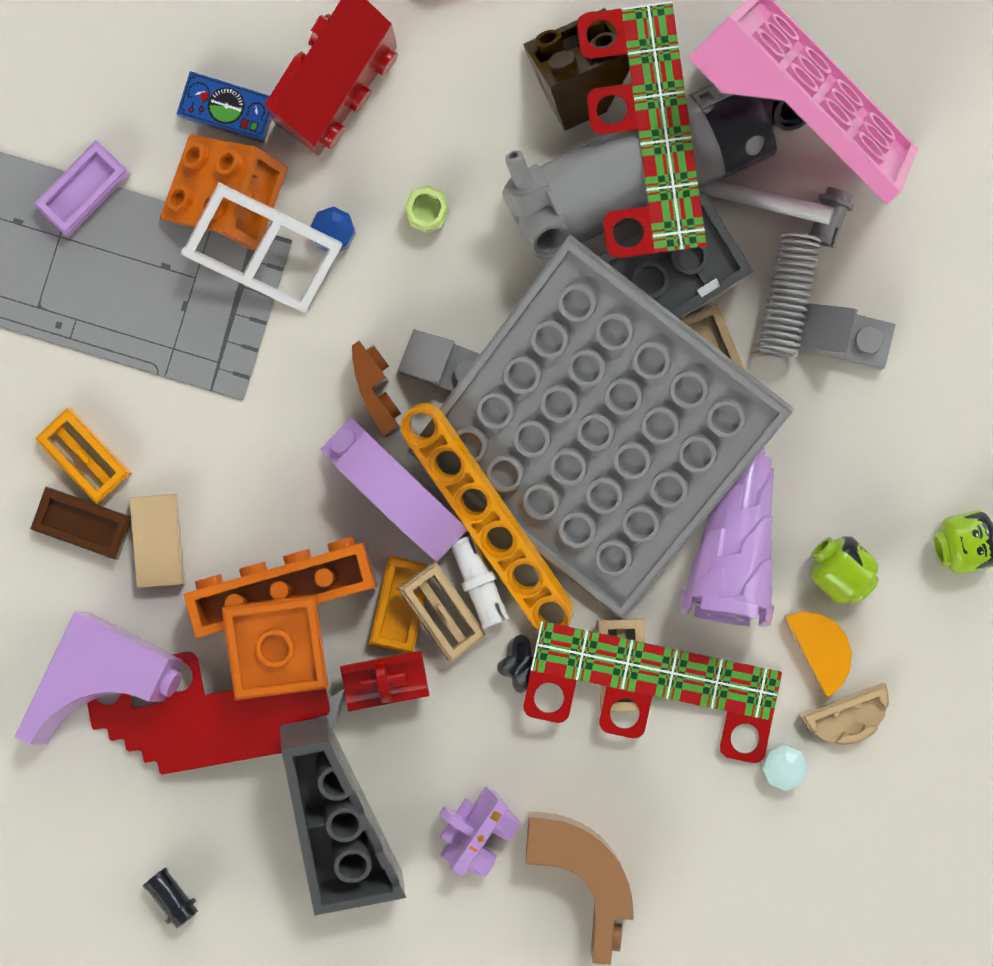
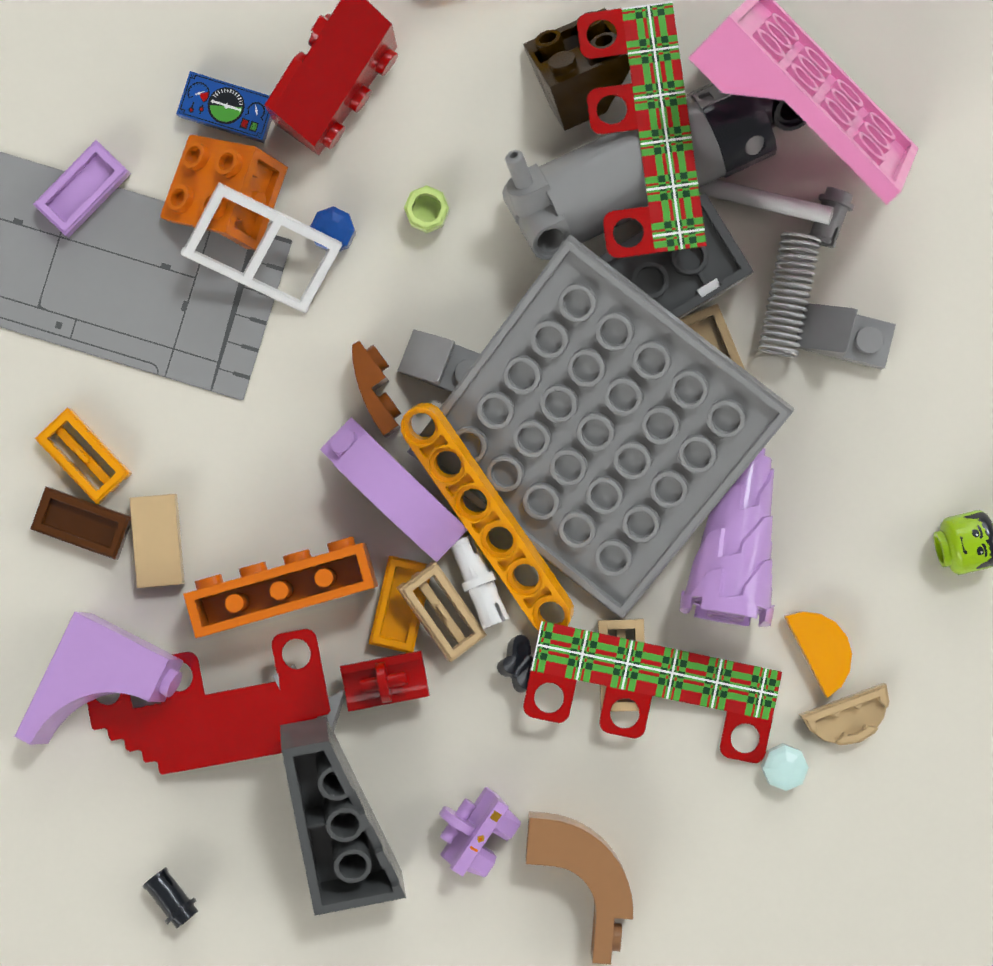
orange tile [222,594,329,700] -> none
lime head [810,536,879,604] -> none

